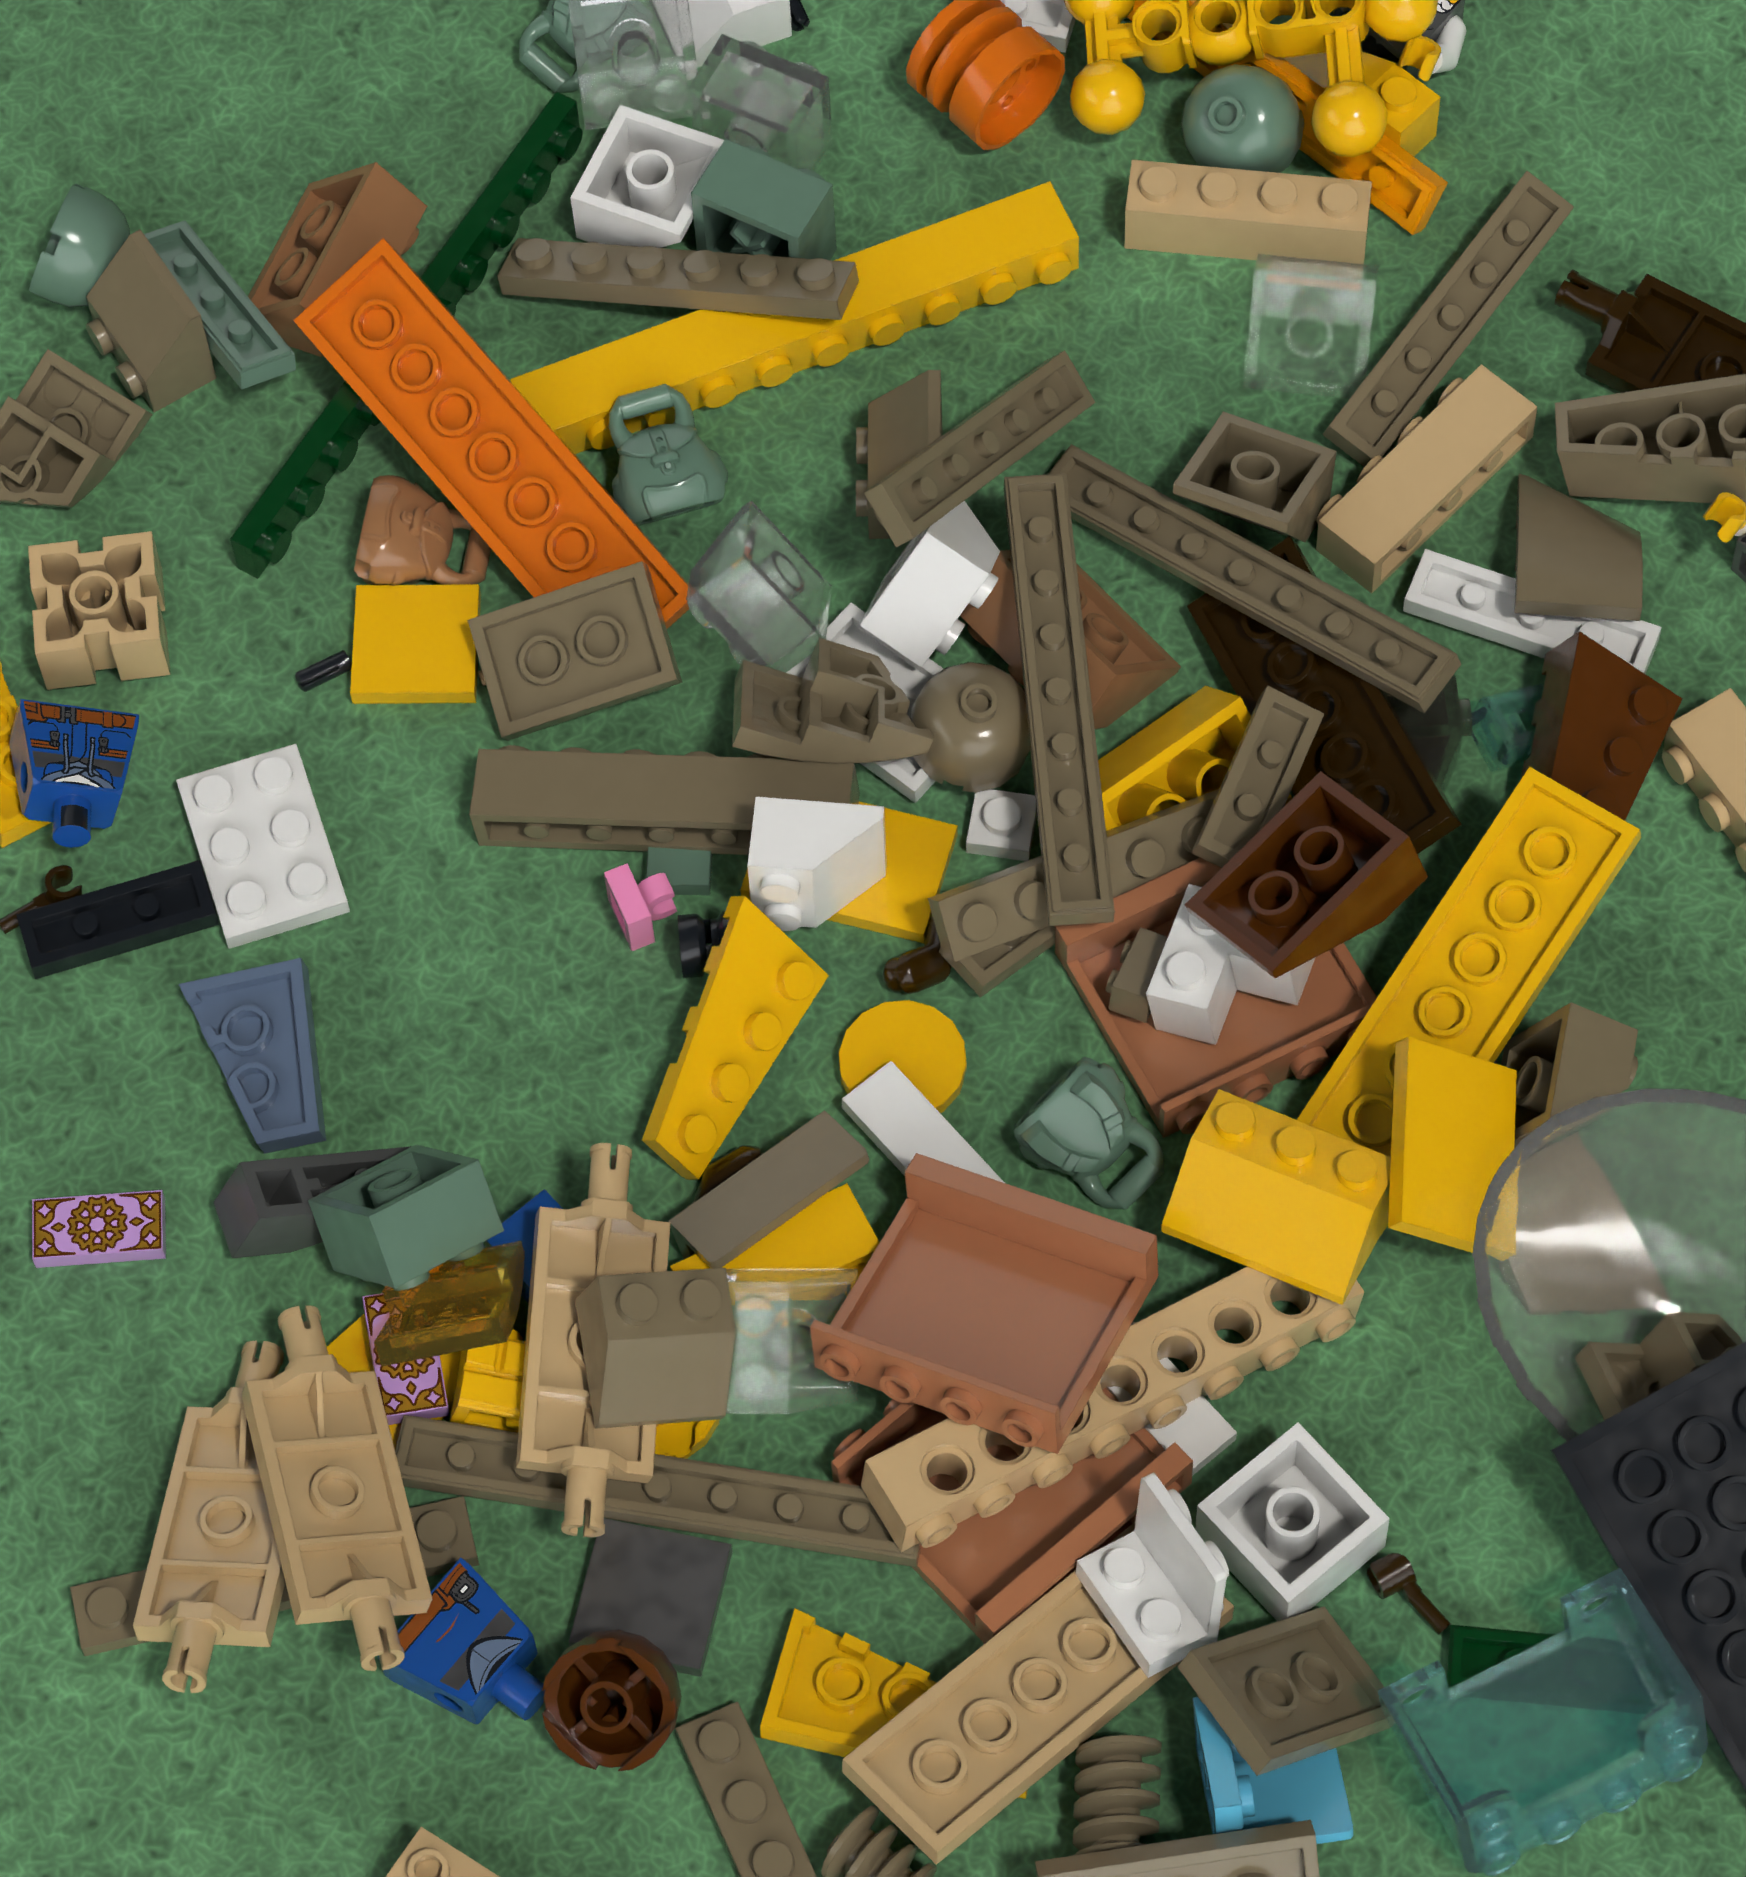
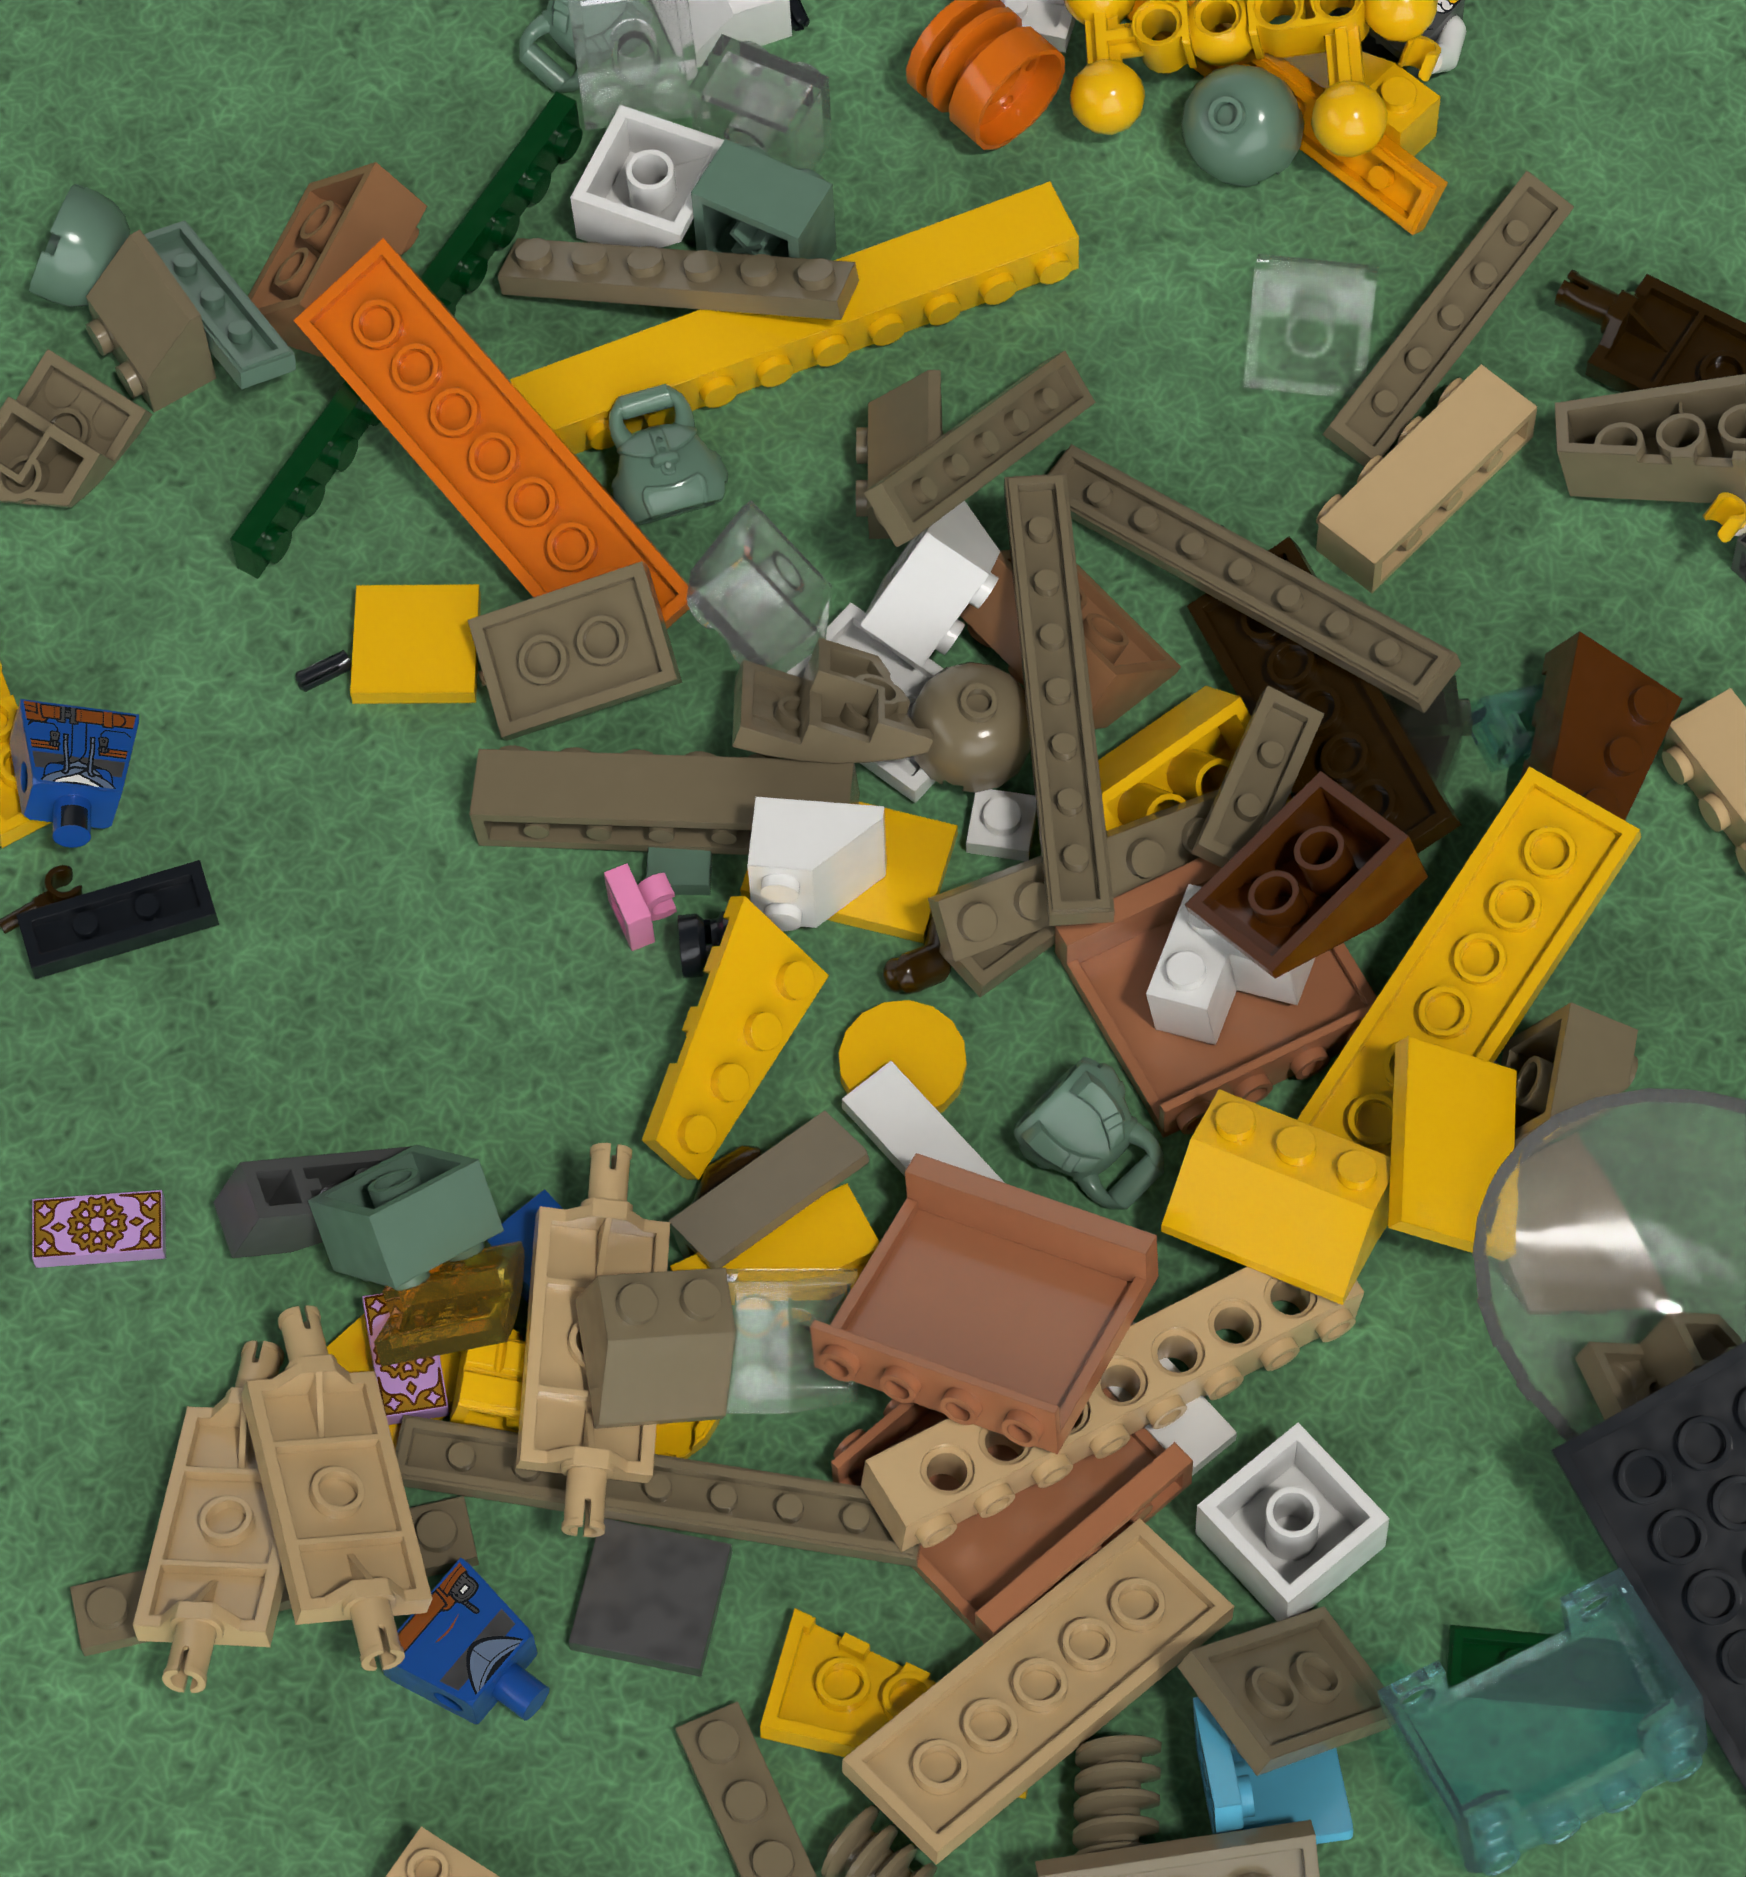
tan brick [28,531,170,690] -> none
white plate [176,744,350,949] -> none
sand blue wing [179,958,326,1154] -> none
medium nougat piece [354,475,491,585] -> none
reddish brown cylinder [542,1630,682,1771] -> none
white bracket [1075,1472,1229,1678] -> none
dark tan piece [1106,927,1168,1023] -> none
tan brick [1124,160,1372,270] -> none
dark tan slope [1172,411,1337,542] -> none
dark brown hand [1367,1553,1451,1635] -> none
white plate [1403,549,1662,674] -> none
dark tan slope [1514,474,1643,621] -> none

